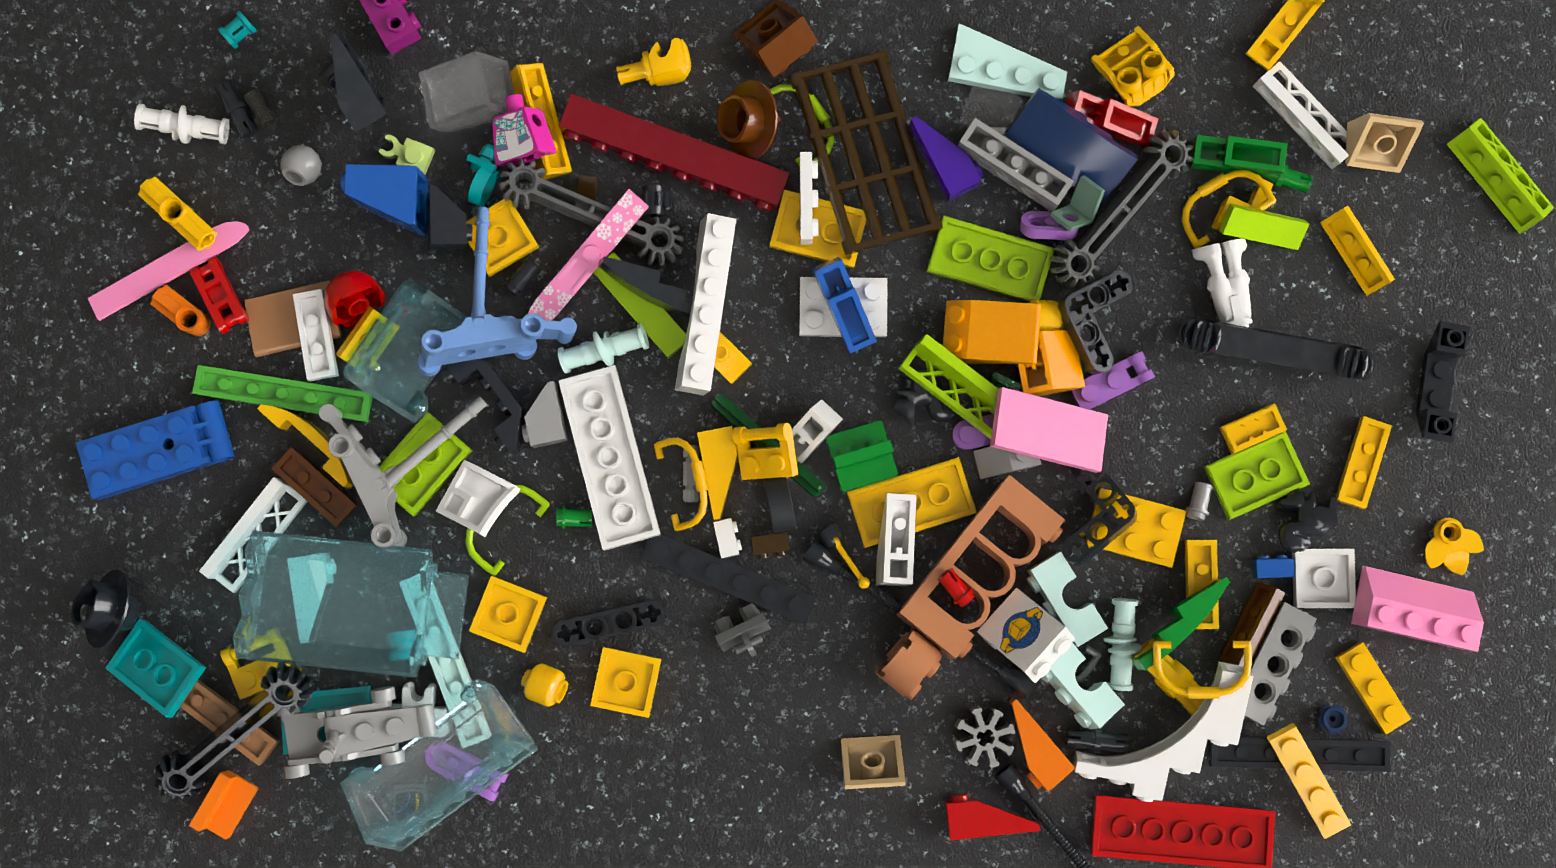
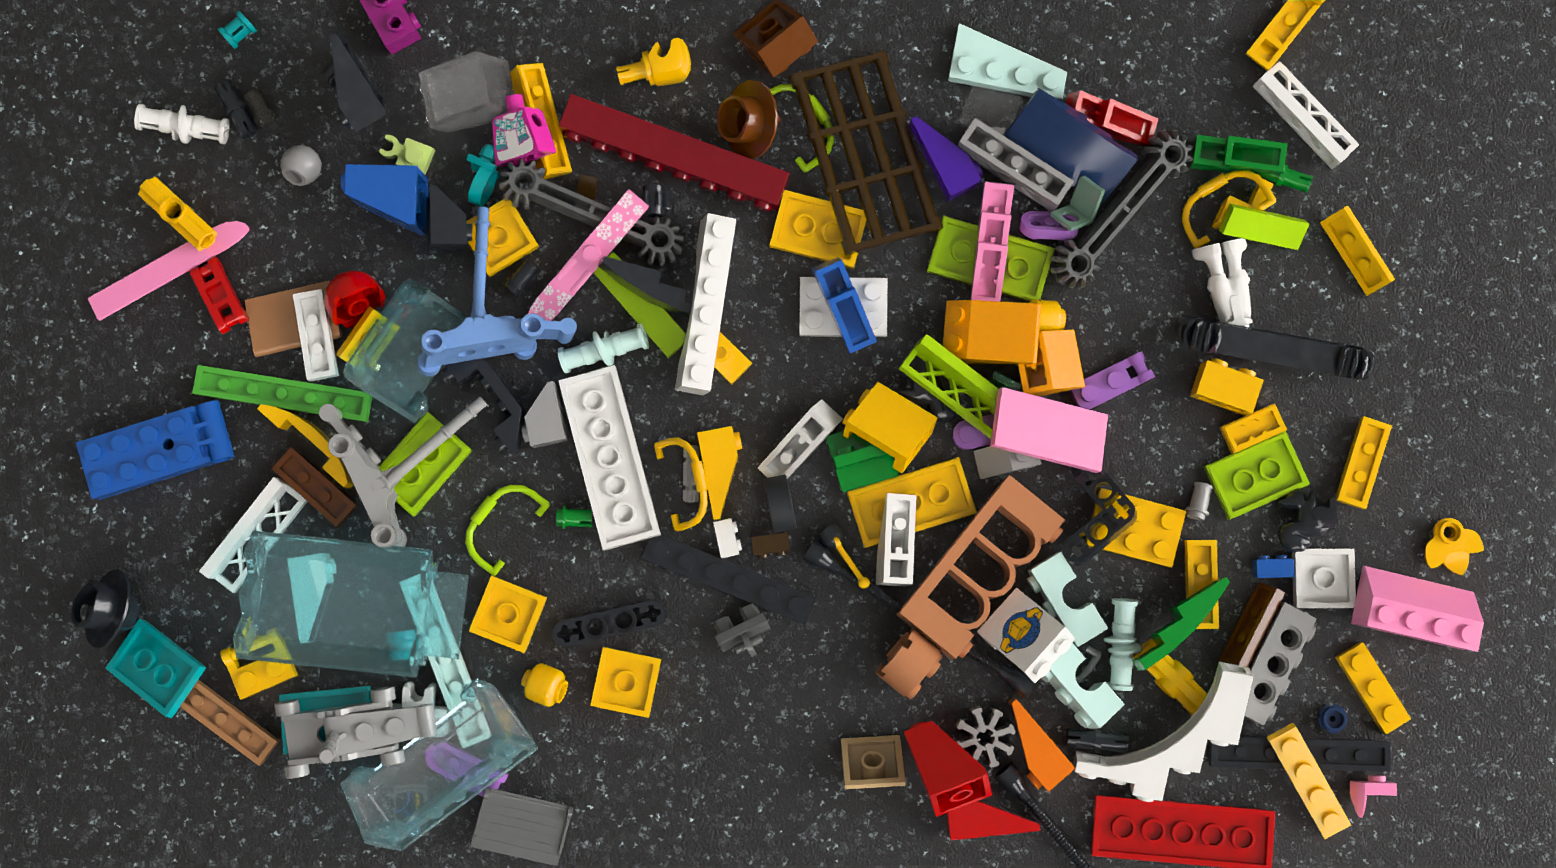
orange piece [150,285,211,336] -> none
black arm [154,660,313,801] -> none
orange panel [189,770,258,839] -> none
white plate [436,460,520,537] -> none
dark green axle [711,394,825,497] -> none
yellow plate [732,423,798,480] -> none
white plate [800,152,818,245] -> none
red pin [937,568,975,607] -> none
black beam [1058,270,1133,375] -> none
yellow slope [1091,26,1175,107] -> none
yellow piece [1153,641,1252,699] -> none
tan slope [1345,113,1424,173] -> none
black slope [1416,321,1470,443] -> none
lime fence [1447,118,1554,234] -> none
none -> dark grey piece [470,787,573,866]
none -> yellow panel [843,382,937,473]
none -> red slope [904,721,992,817]
none -> bright pink slope [970,181,1014,302]
none -> yellow brick [1190,358,1264,416]
none -> bright pink plate [1350,775,1397,818]

